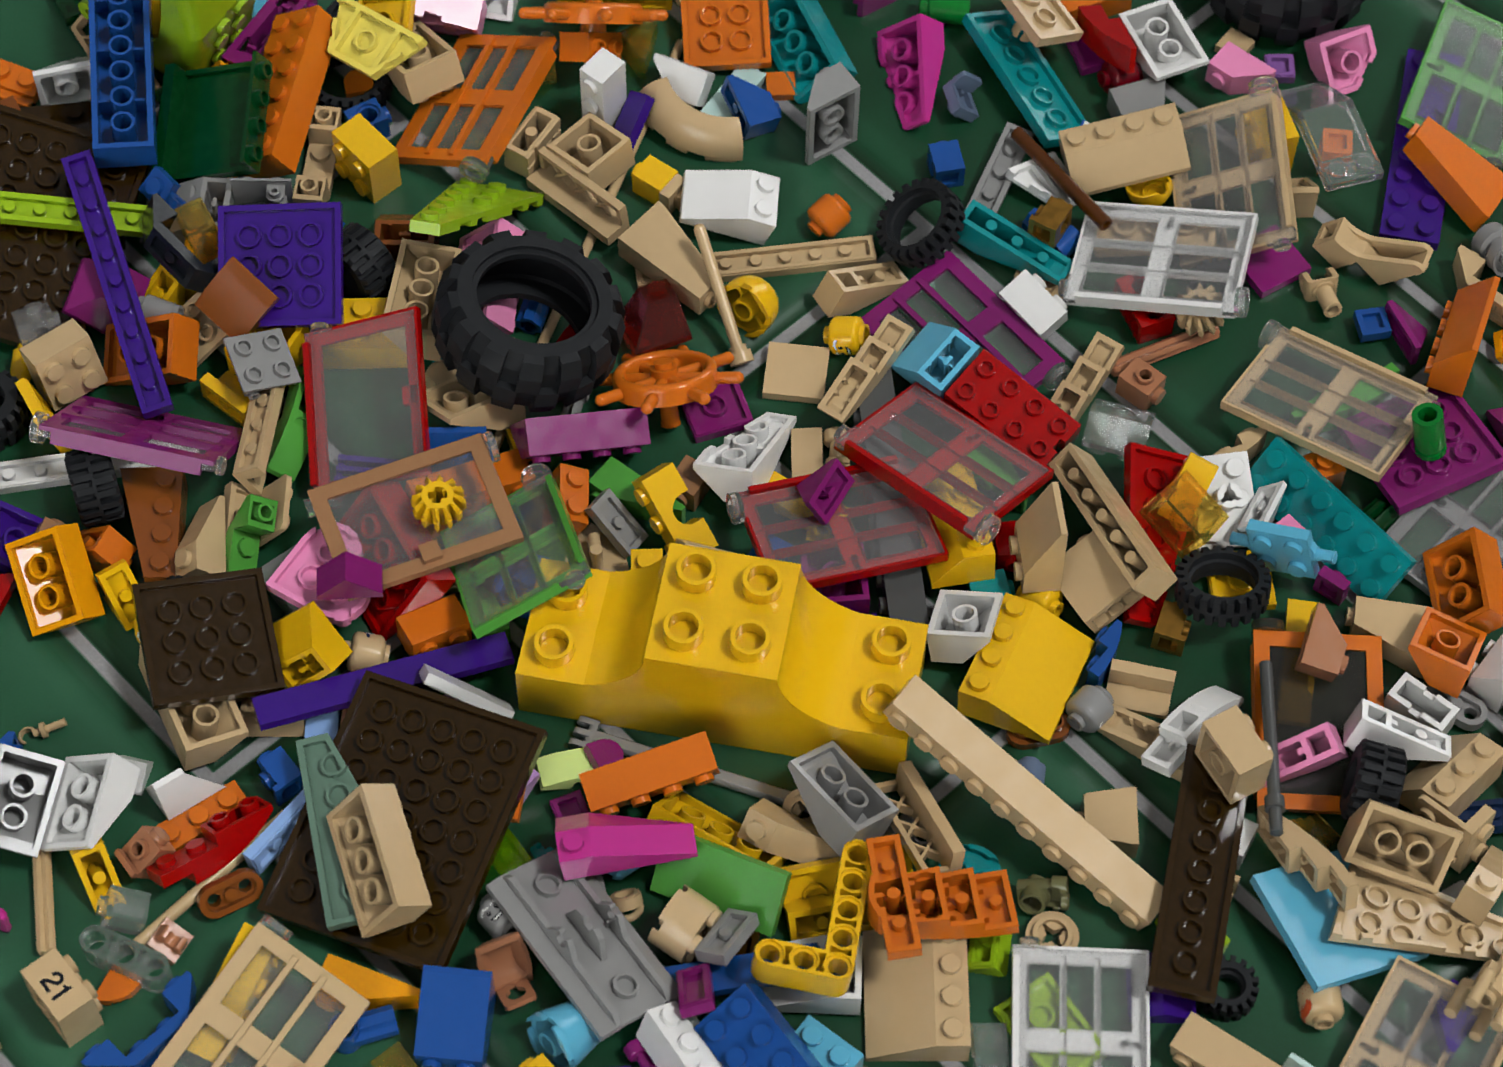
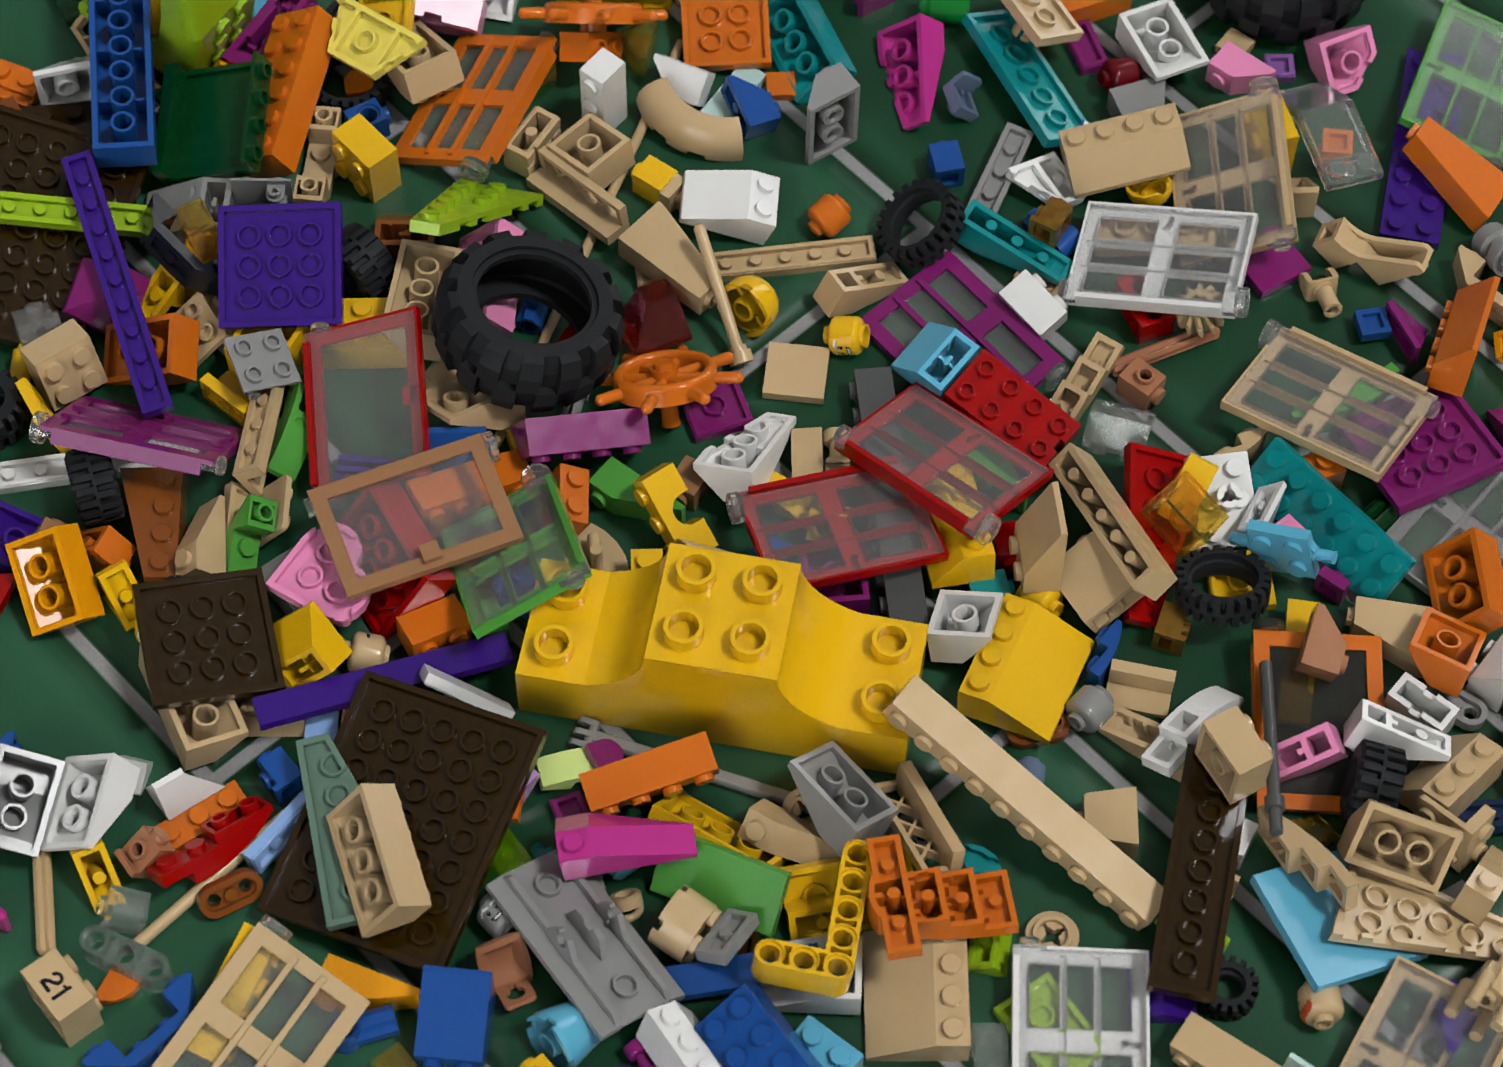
tan hand [18,718,67,745] -> none
blue plate [138,166,189,216] -> none
light grey cone [139,294,184,318] -> none
nougat tile [145,917,194,966] -> none
dark orange slope [195,256,280,337] -> none
magenta slope [316,551,383,600] -> none
yellow gear [411,474,467,532] -> none
light grey plate [584,488,649,558] -> none
dark purple tile [614,90,655,149] -> none
magenta tile [676,963,716,1019] -> none
magenta slope [796,458,855,526] -> none
tan slope [817,314,915,424] -> none
reddish brown piece [1011,127,1112,231] -> none
olive plate [1016,875,1070,915] -> none
red slope [1077,4,1137,74] -> none
green piece [1411,402,1447,461] -> none

